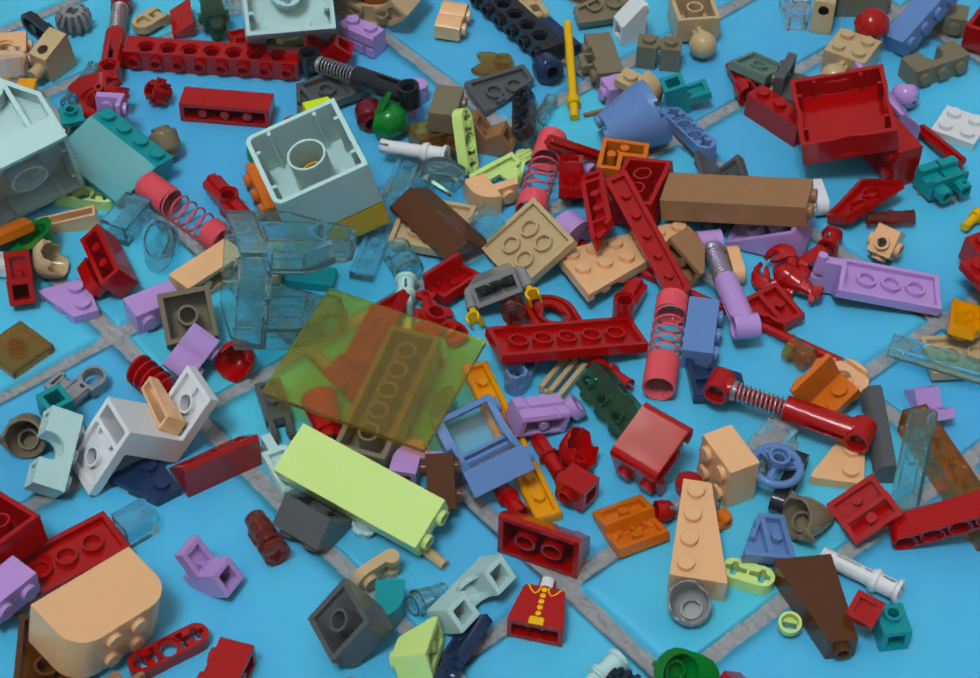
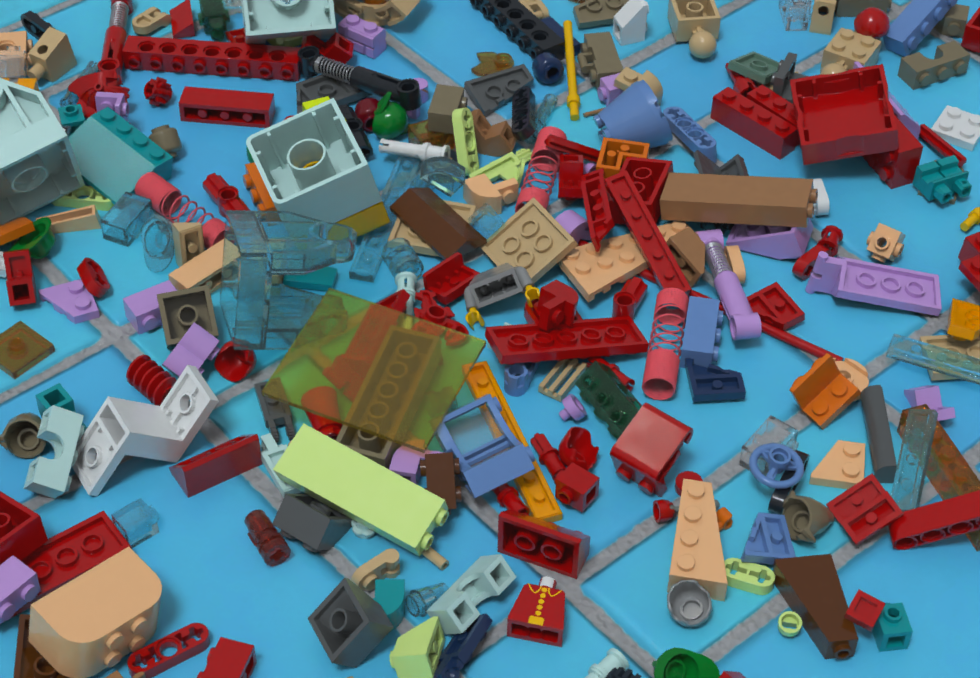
tan hair [32,239,69,279] -> none
light grey piece [43,366,108,412] -> none
light grey gear [55,2,92,37] -> none
red brick [80,224,139,299] -> none
dark blue wing [108,458,182,507] -> none
light nougat piece [141,376,186,435] -> none
lavender brick [174,535,244,598] -> none
light nougat brick [434,0,472,42] -> none
clear red axle [500,294,526,325] -> none
lavender brick [505,394,571,438] -> none
orange slope [592,494,670,559] -> none
dark tan piece [635,34,683,73] -> none
teal brick [659,72,712,113] -> none
light nougat brick [696,424,760,509] -> none
red piece [702,367,877,453] -> none
red animal [751,244,824,304] -> none
clear orange wheel [781,336,818,371] -> none
white pin [820,547,907,604] -> none
red wing [826,178,905,225] -> none
clear red pin [865,209,916,228] -> none
lavender piece [891,84,920,109] -> none
none -> tan slope [172,222,205,267]
none -> black piece [338,104,373,161]
none -> red brick [537,280,579,331]
none -> red brick [710,87,798,160]

